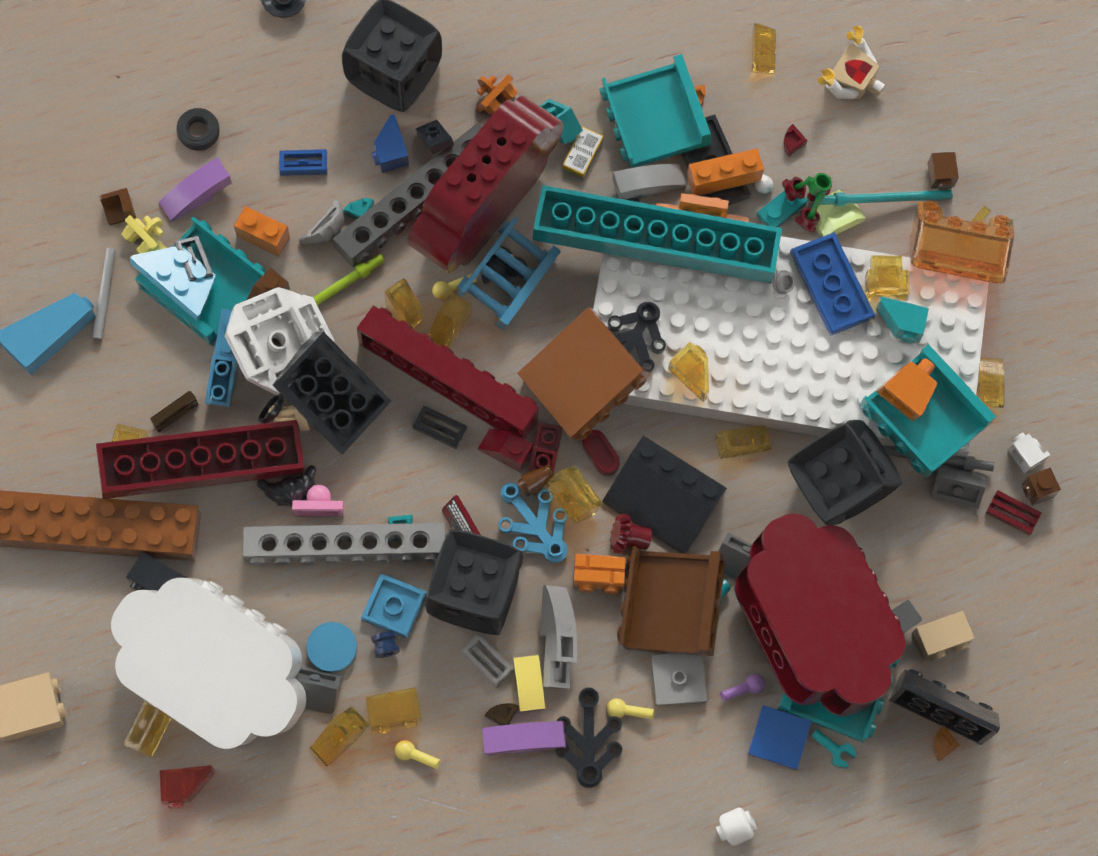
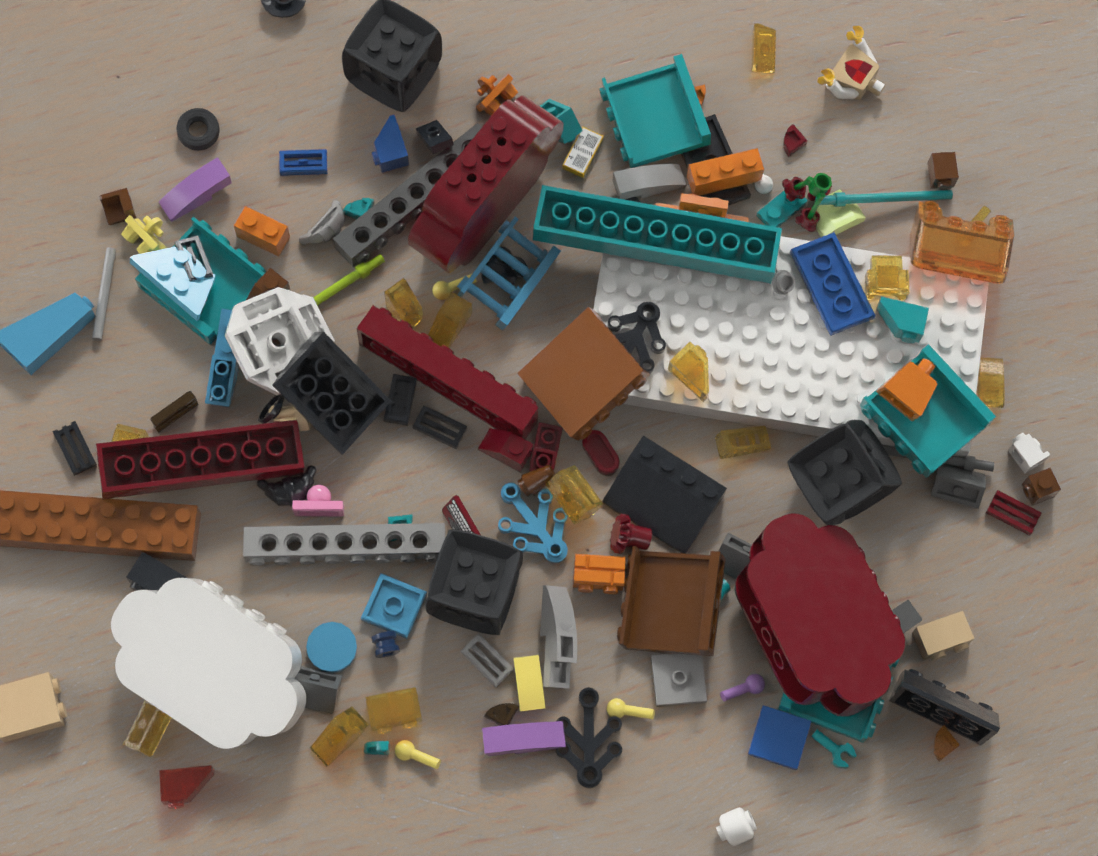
none -> black tile [52,421,97,476]
none -> teal tile [364,741,390,755]
none -> black plate [384,373,418,426]

